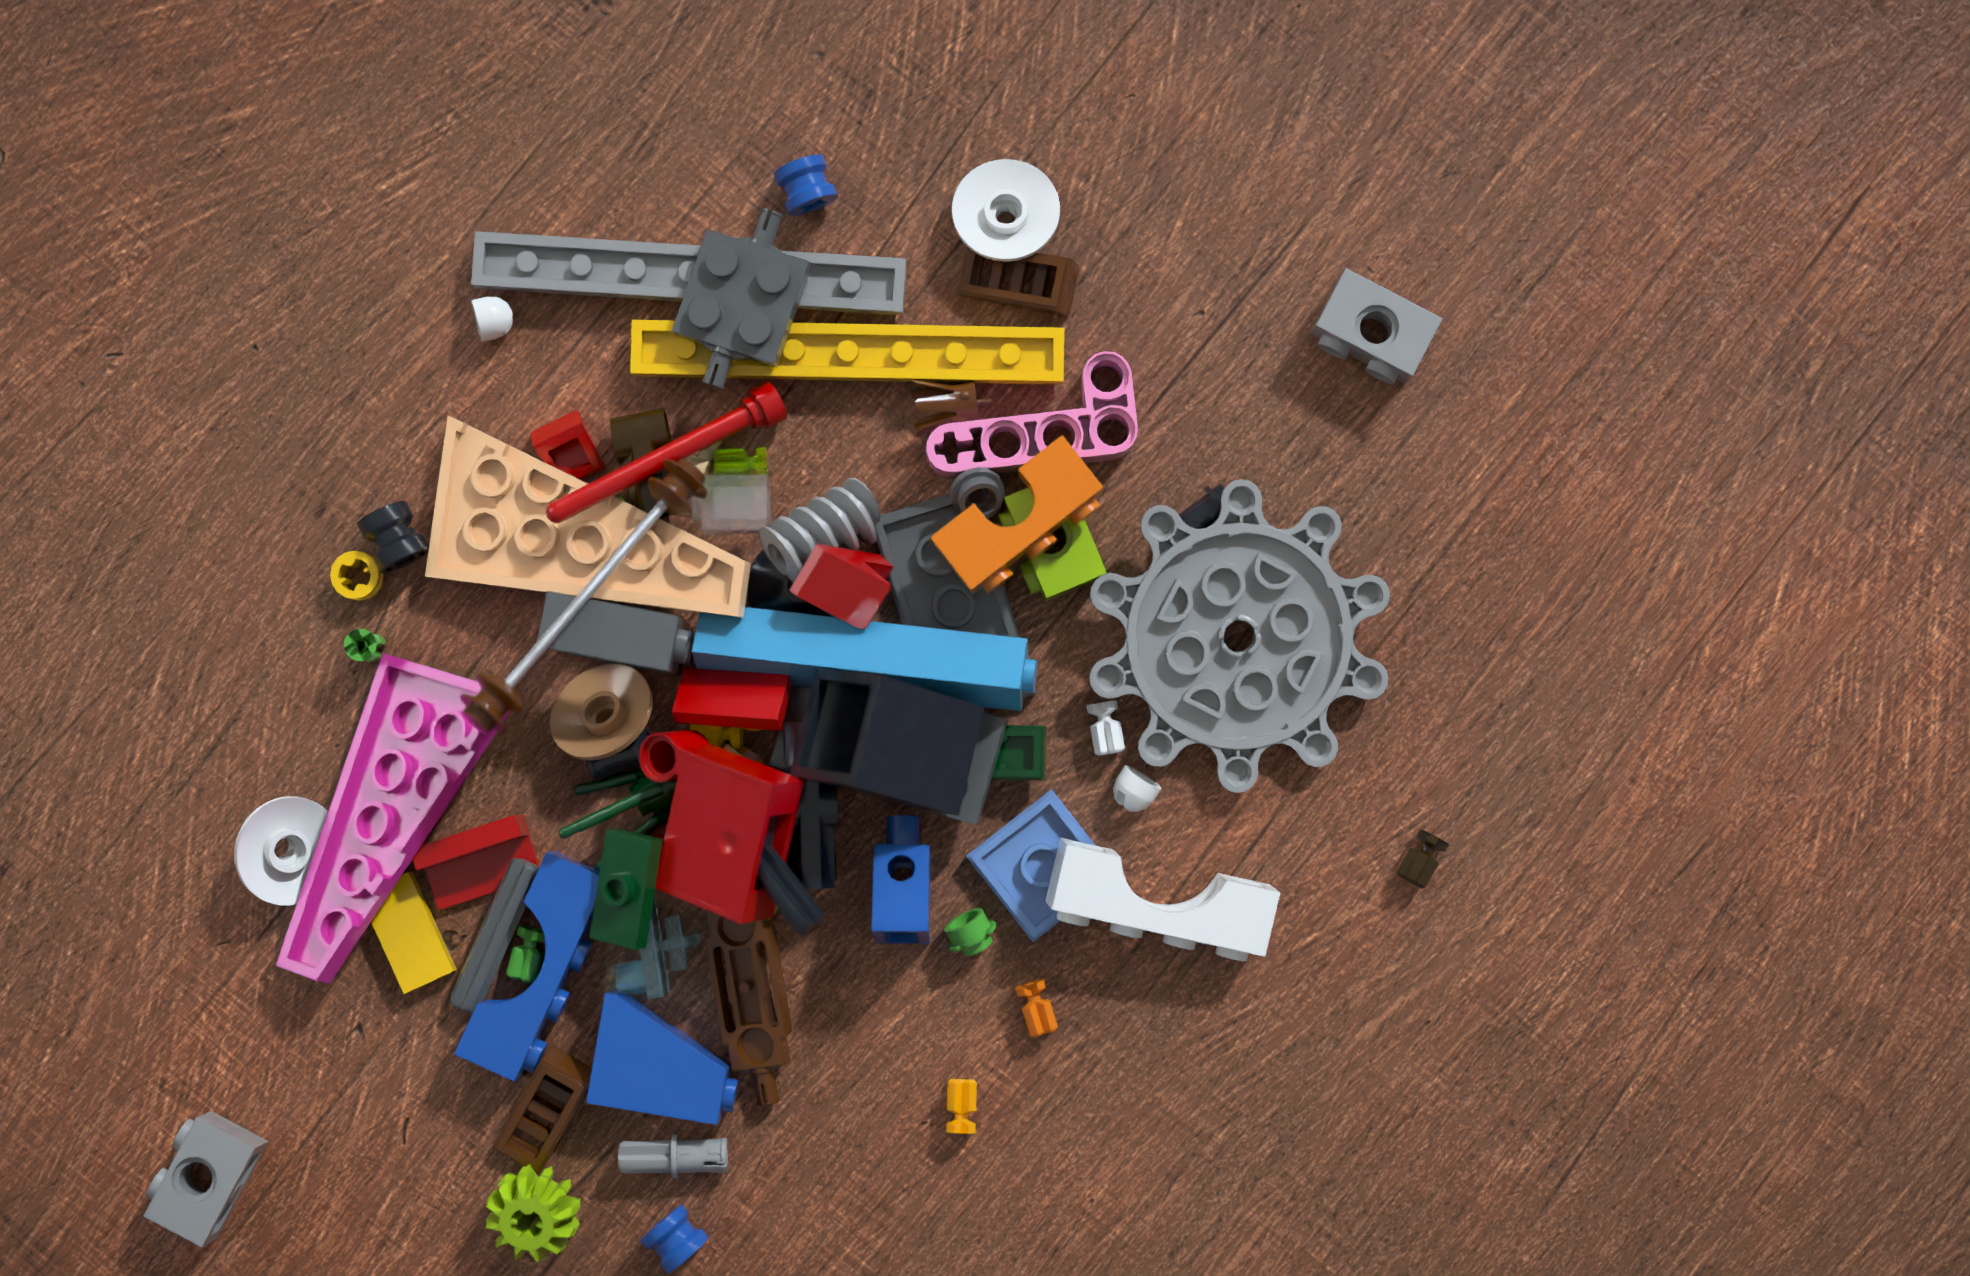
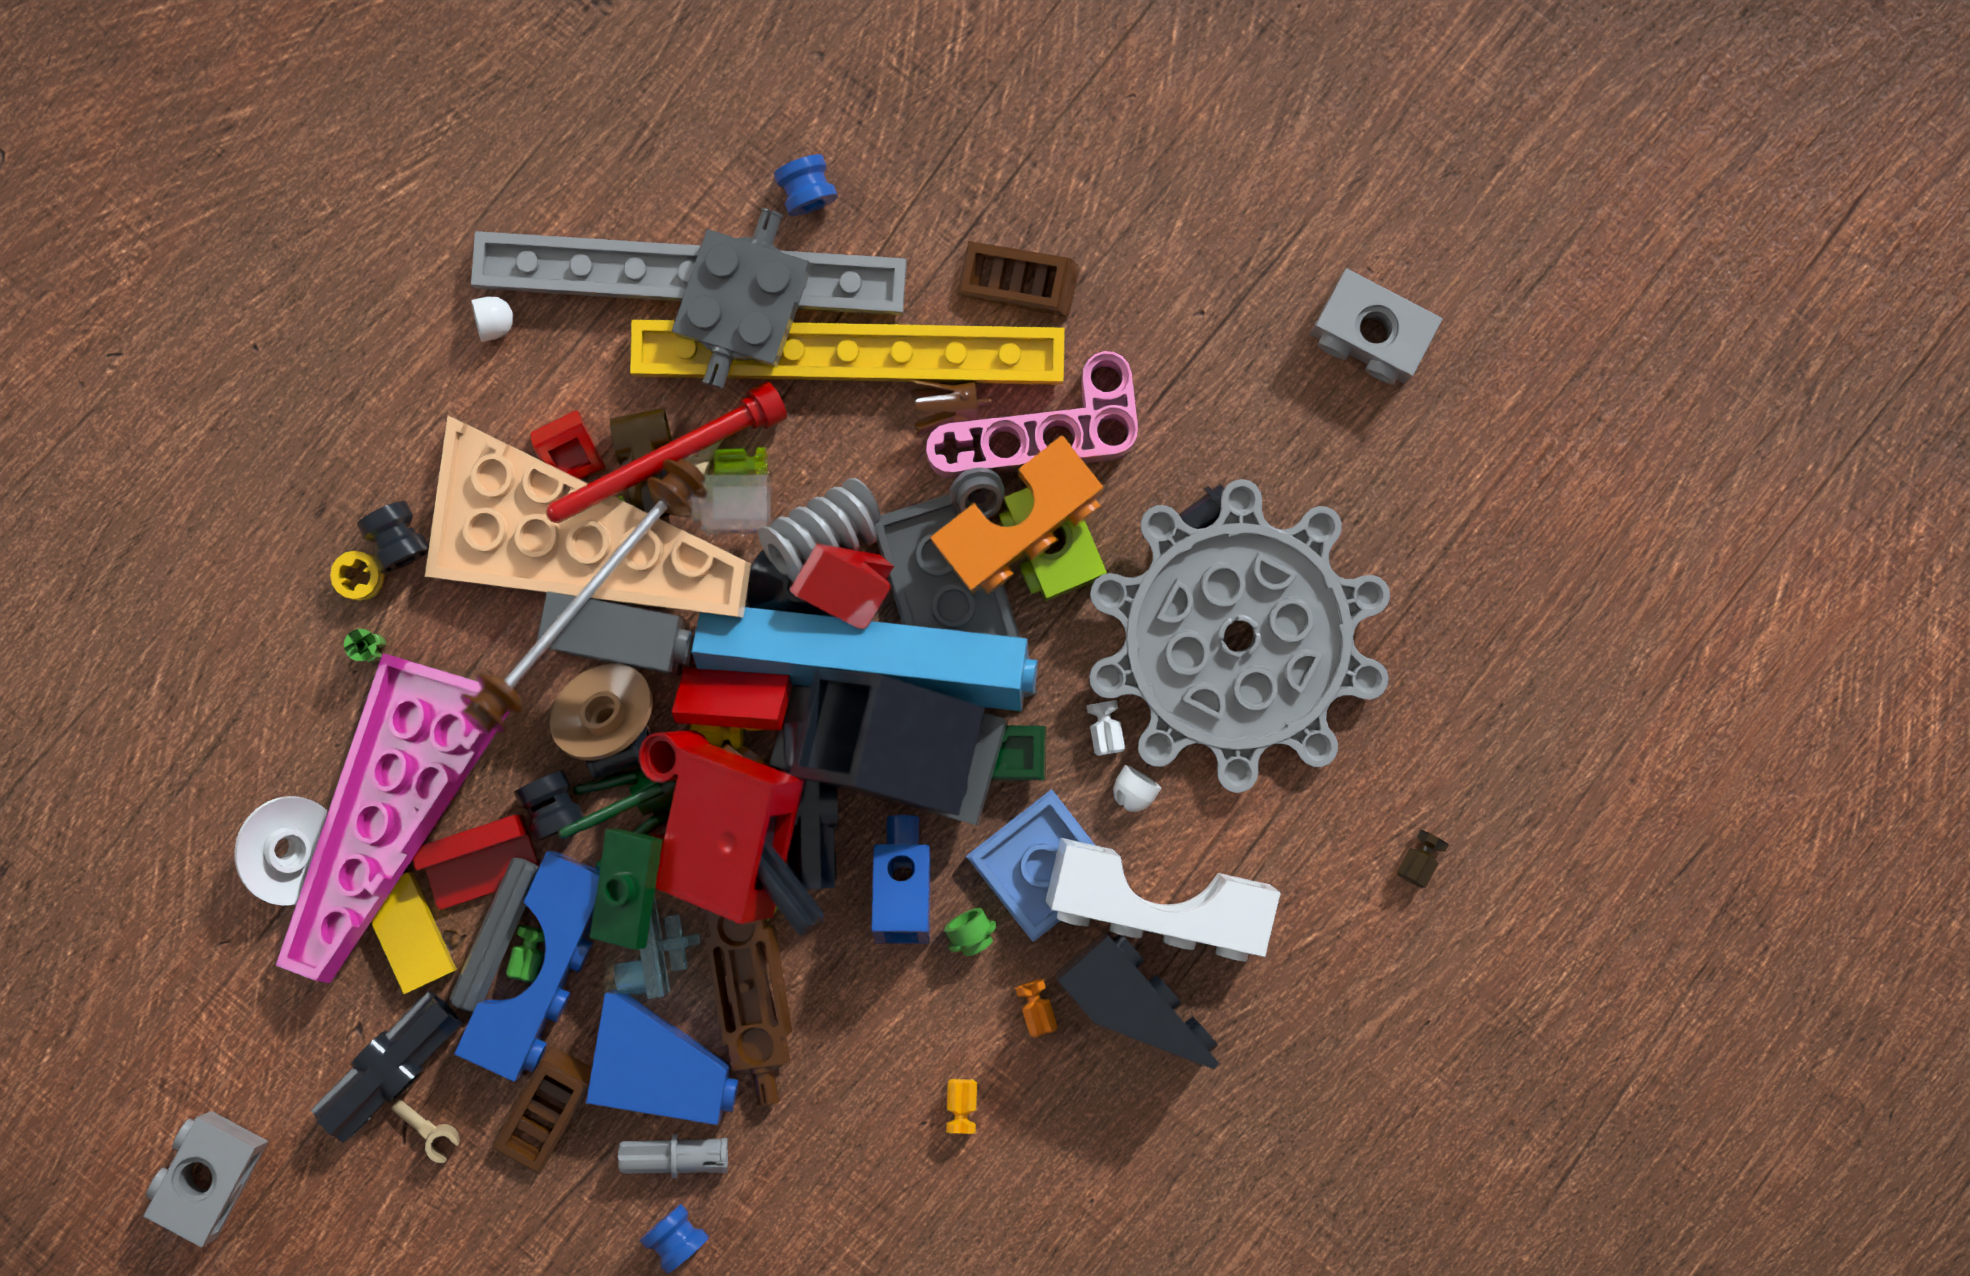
lime gear [485,1164,581,1263] -> none
white dish [952,159,1060,261] -> none
none -> black piece [310,991,464,1143]
none -> tan hand [391,1099,460,1163]
none -> black wheel [514,770,585,842]
none -> black slope [1055,931,1220,1069]

